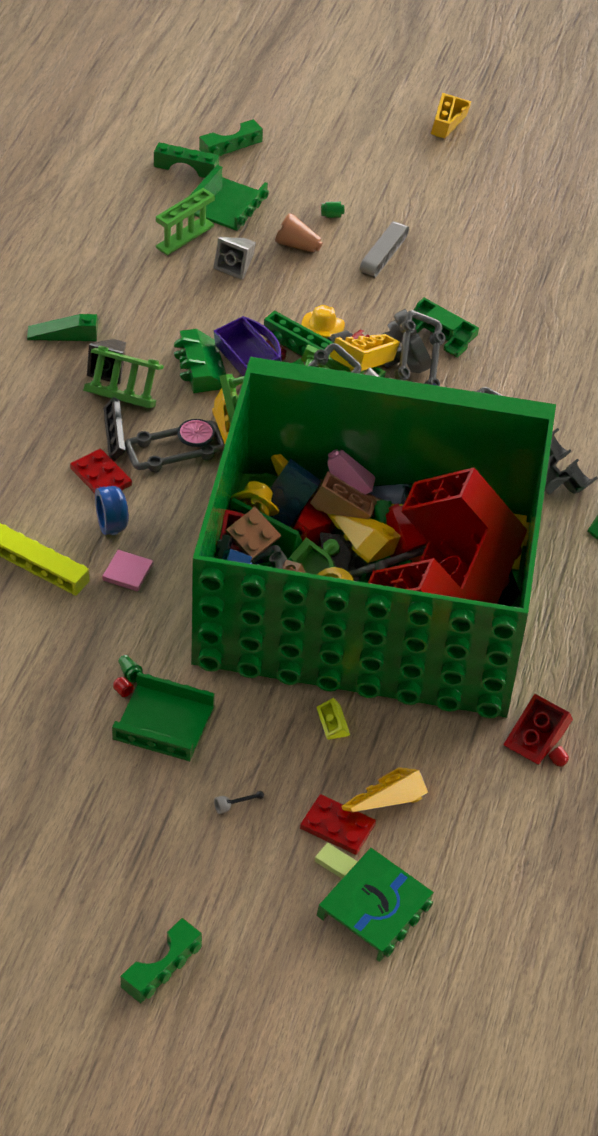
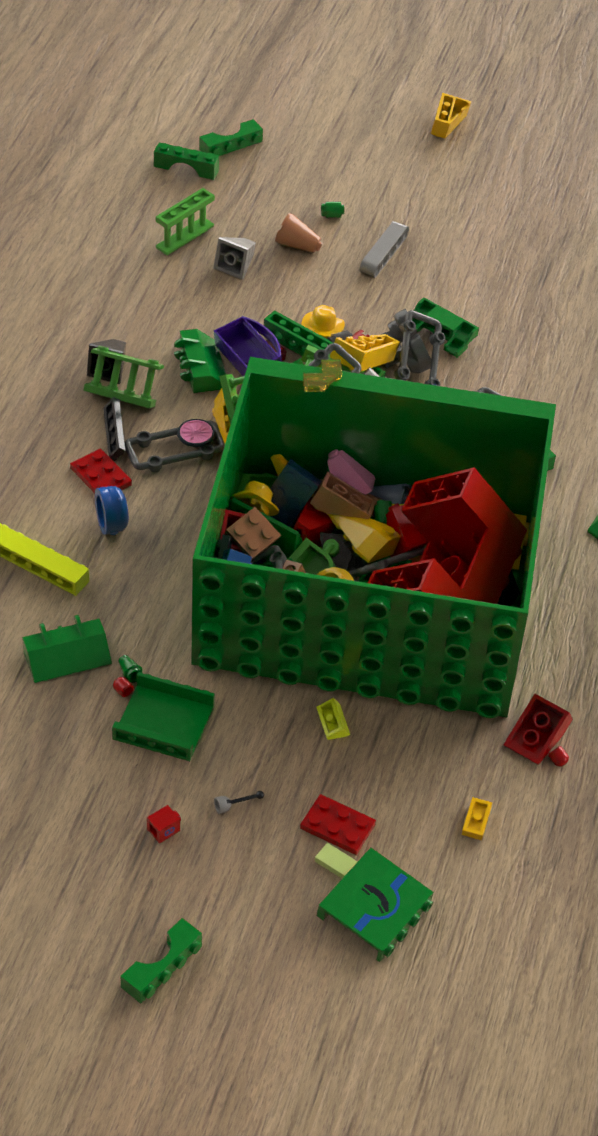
green wedge [27,314,98,341] -> none
bright pink tile [102,550,153,591] -> none
green panel [189,165,269,231] -> none
yellow wedge [341,767,428,812] -> none
dark grey piece [545,428,598,495] -> none
none -> green piece [22,615,112,683]
none -> red brick [147,805,181,844]
none -> clear yellow tile [303,360,342,392]
none -> yellow plate [461,797,493,841]

